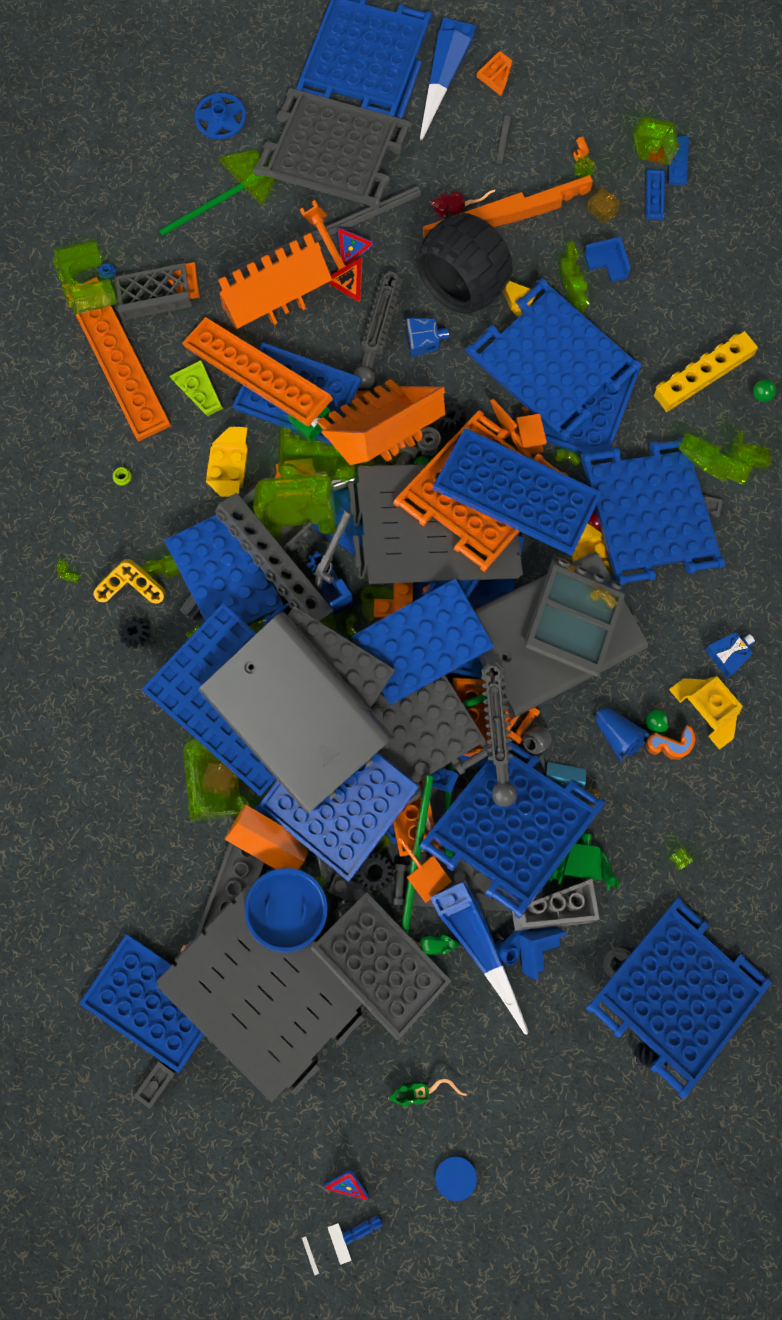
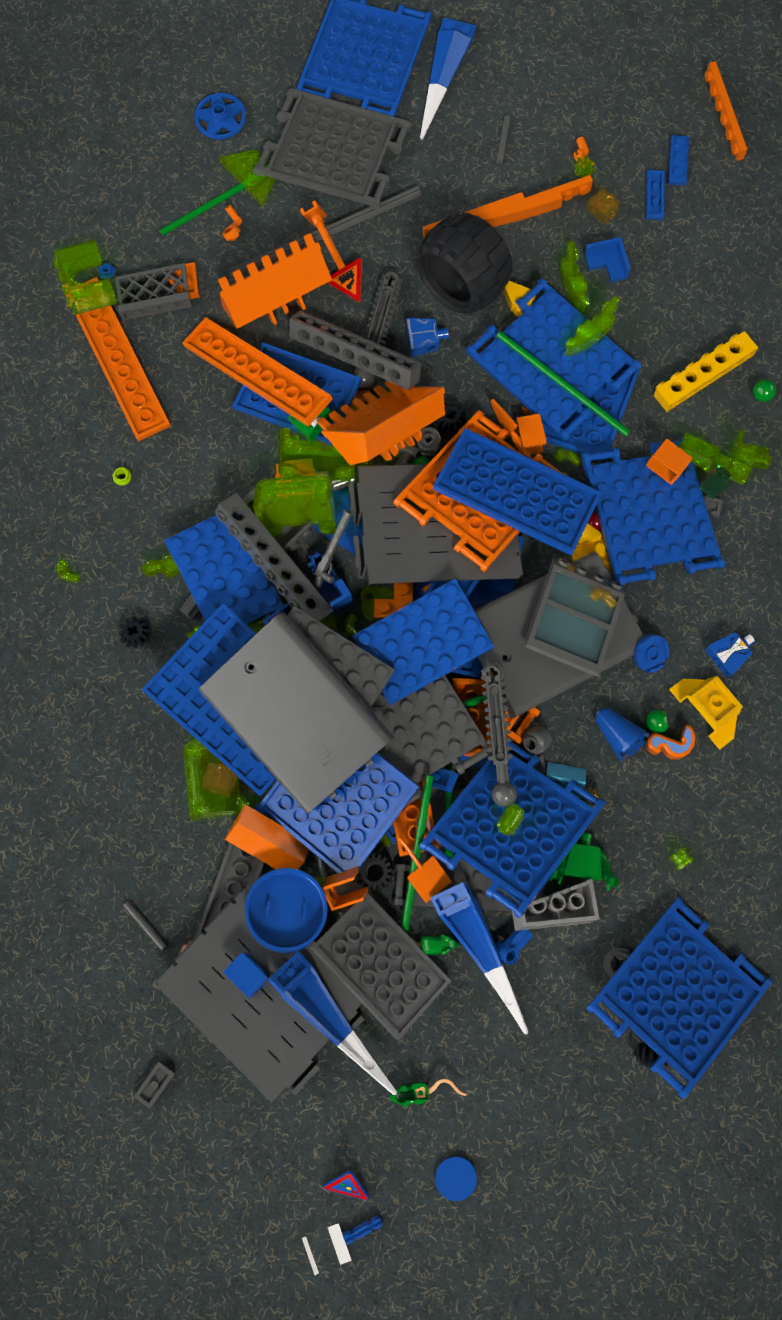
blue plate [79,934,211,1073] -> none
yellow beam [94,559,165,604] -> none
lime wing [169,360,223,417] -> none
yellow piece [206,427,248,497] -> none
piece [338,228,373,266] -> none
blue bar [396,60,422,119] -> none
dark red animal [430,190,495,219] -> none
orange wing [477,51,512,96] -> none
blue panel [519,927,567,980] -> none
clear neon green brick [633,117,679,165] -> none
none -> dark grey bar [123,900,167,951]
none -> orange plate [222,205,242,241]
none -> blue piece [224,953,270,998]
none -> blue plate [268,951,397,1095]
none -> dark grey brick [289,310,421,390]
none -> orange piece [321,867,368,911]
none -> green piece [496,331,630,437]
none -> clear neon green brick [497,804,525,836]
none -> clear neon green slope [565,295,621,357]
none -> blue tile [634,634,669,673]
none -> orange piece [646,439,693,485]
none -> clear green brick [699,465,732,499]
none -> orange plate [705,61,748,161]

